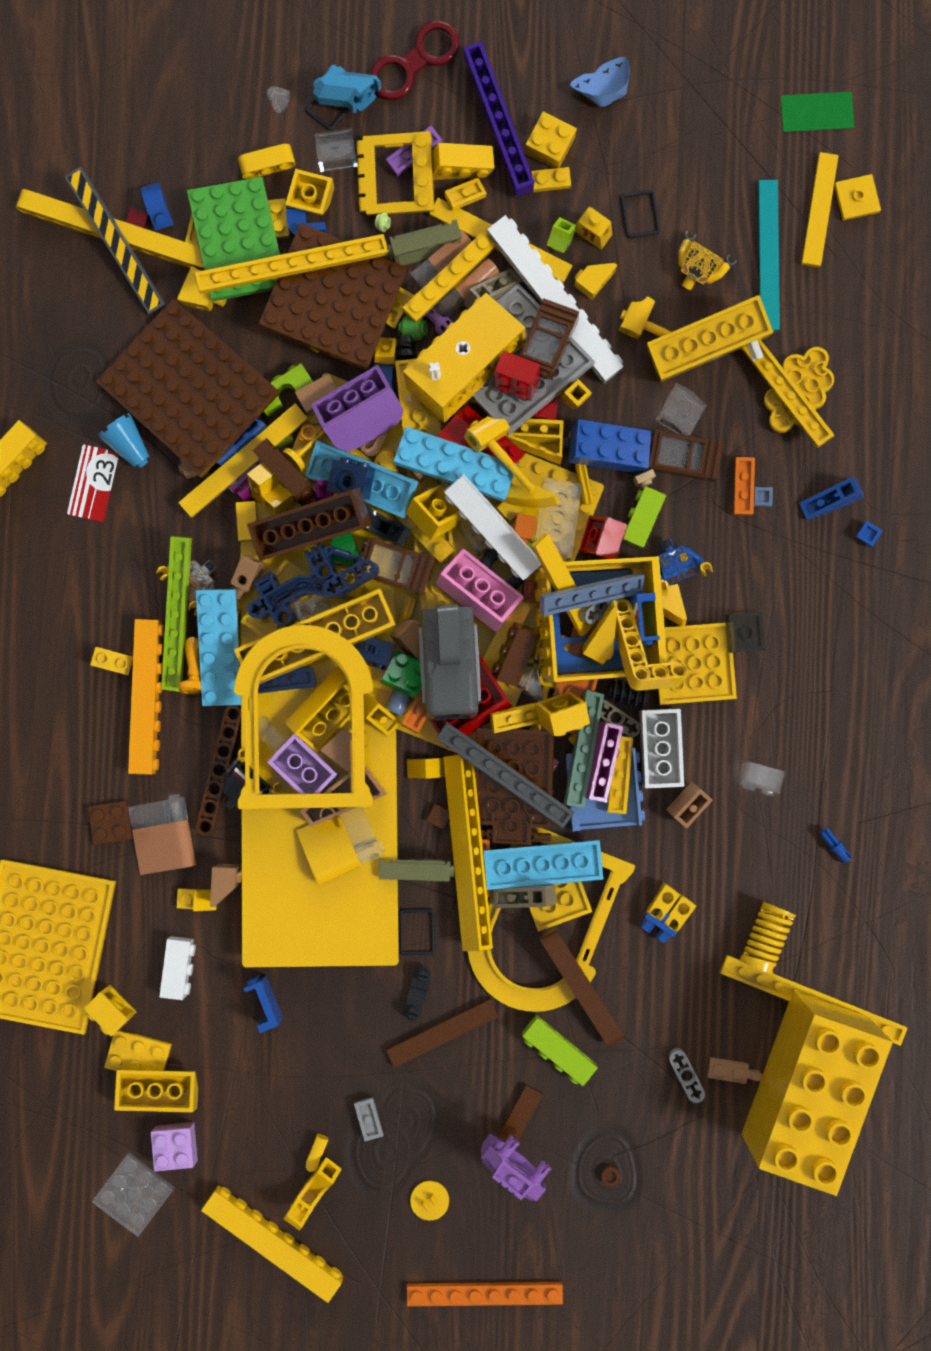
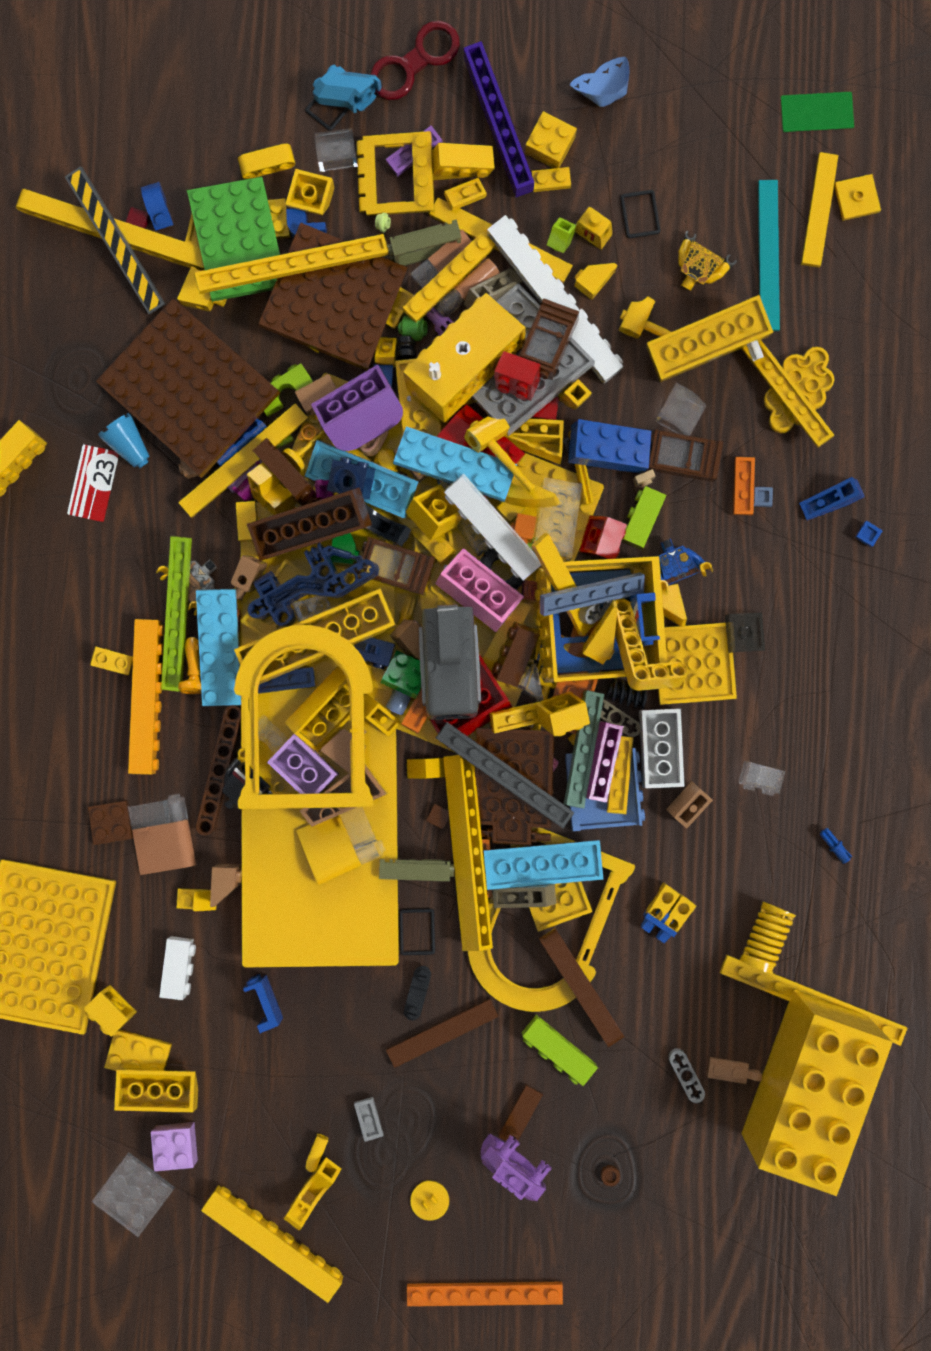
clear tile [267,86,291,112] -> none

